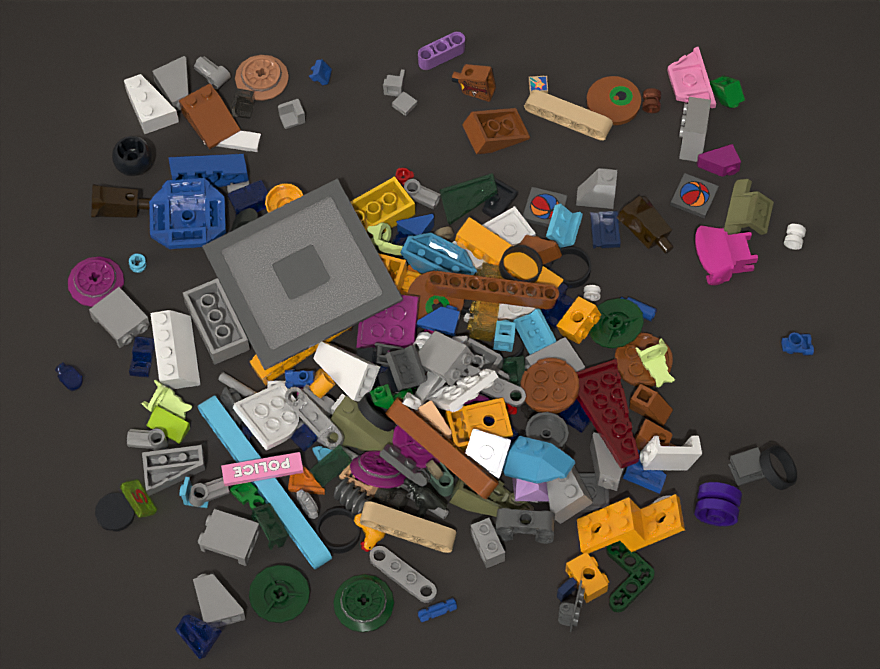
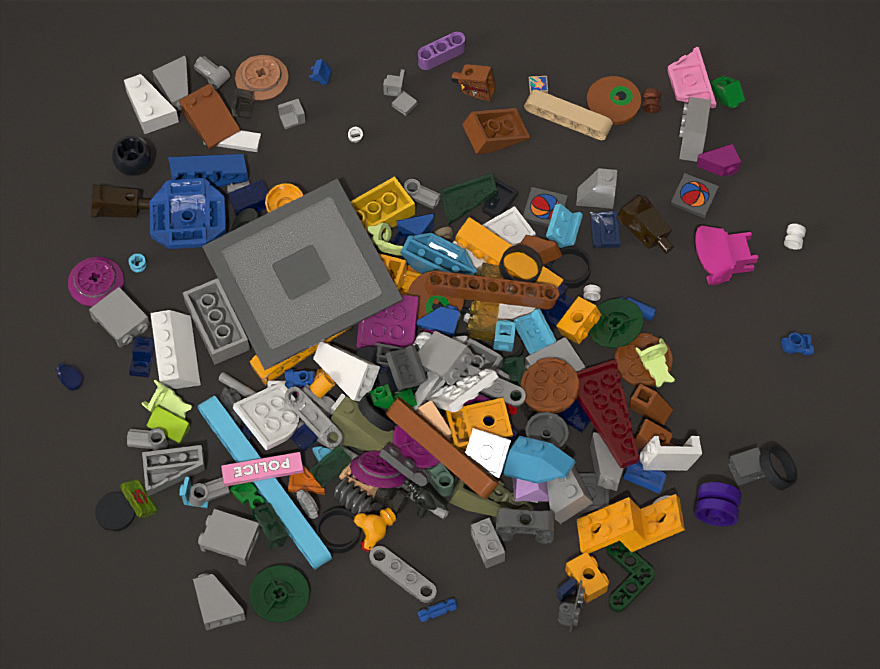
clear blue wing [175,614,222,659] -> none
dark green piece [333,574,394,632] -> none
tan beam [360,502,457,553] -> none
red plate [395,168,414,187] -> none
white tile [403,392,424,410] -> none
dark tan tile [426,460,444,480] -> none
olive plate [724,179,774,235] -> none
none -> white hinge [348,127,363,143]

